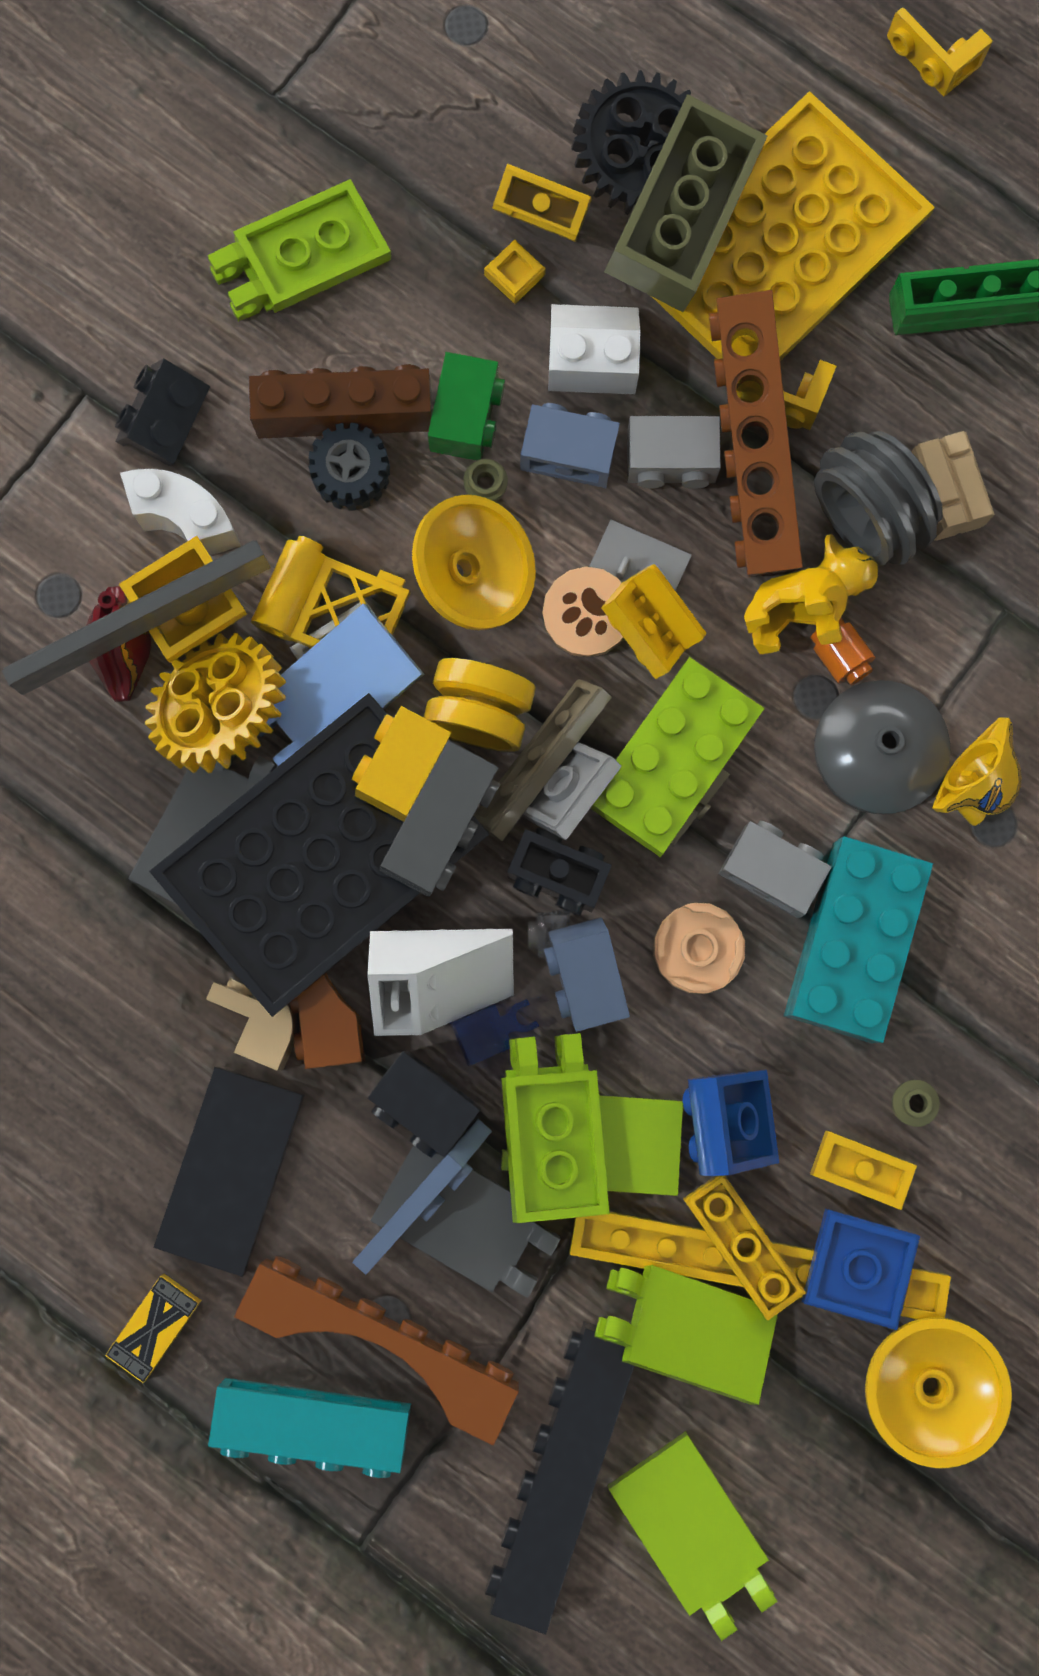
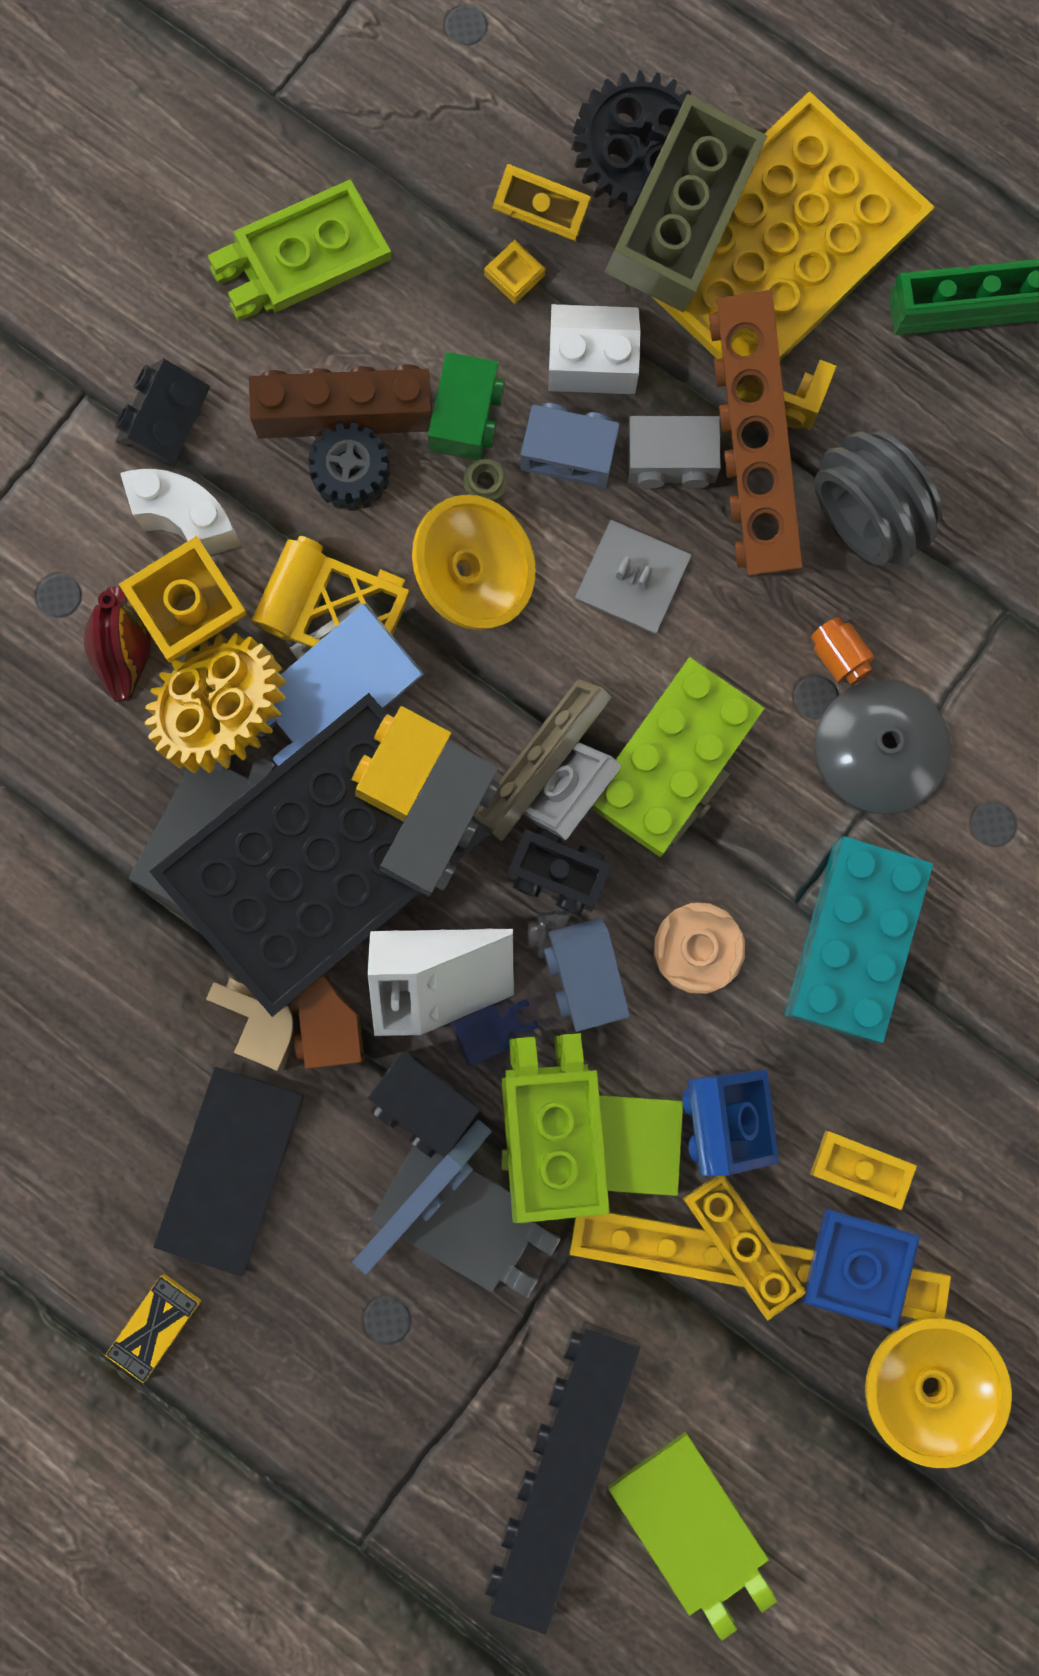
dark grey tile [2,540,271,695] -> none
teal brick [208,1378,411,1478] -> none
dark orange arch [234,1256,519,1446] -> none
yellow wheel [423,658,536,752] -> none
light nougat tile [542,566,624,657] -> none
lime tile [594,1265,778,1405] -> none
yellow bracket [601,564,706,680] -> none
light grey brick [718,820,832,919] -> none
yellow animal [744,534,878,655] -> none
yellow bracket [887,8,993,97] -> none
olive plate [892,1080,940,1127] -> none
tan brick [911,431,995,541] -> none
yellow hat [932,717,1022,826] -> none

